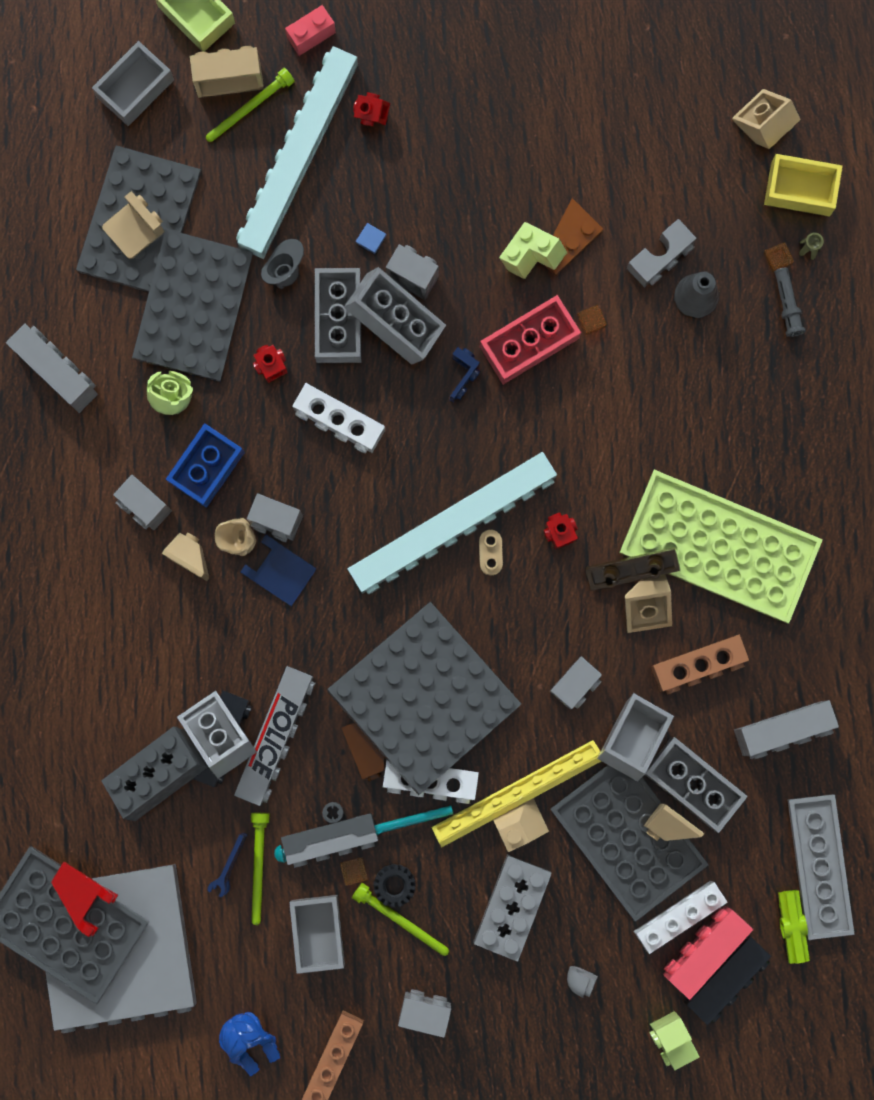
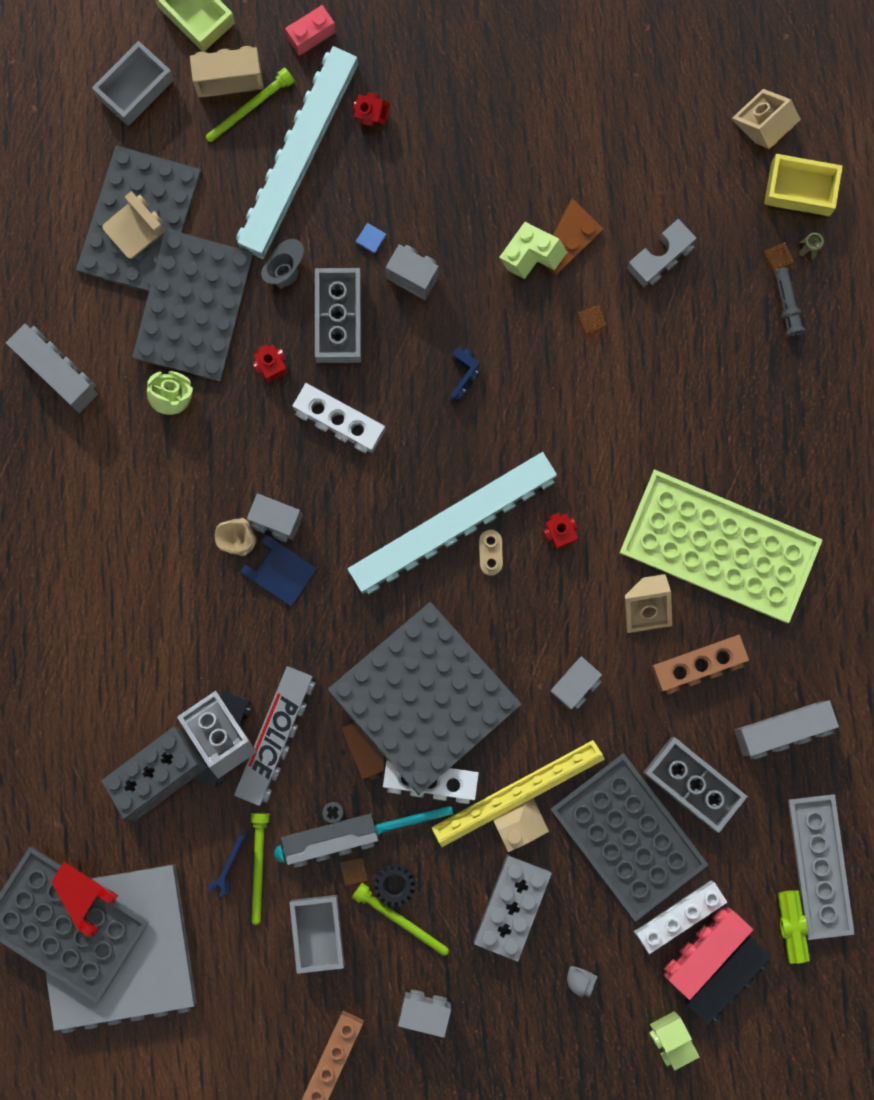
light grey brick [113,475,172,530] -> none
tan slope [162,532,209,581] -> none
blue brick [166,423,245,508] -> none
blue hair [219,1012,280,1076] -> none
light grey brick [344,267,446,365] -> none
coral brick [480,295,581,385] -> none
dark brown plate [586,547,681,591] -> none
light grey piece [597,693,674,782] -> none
tan slope [644,803,704,841] -> none
dark grey cone [674,272,719,318] -> none

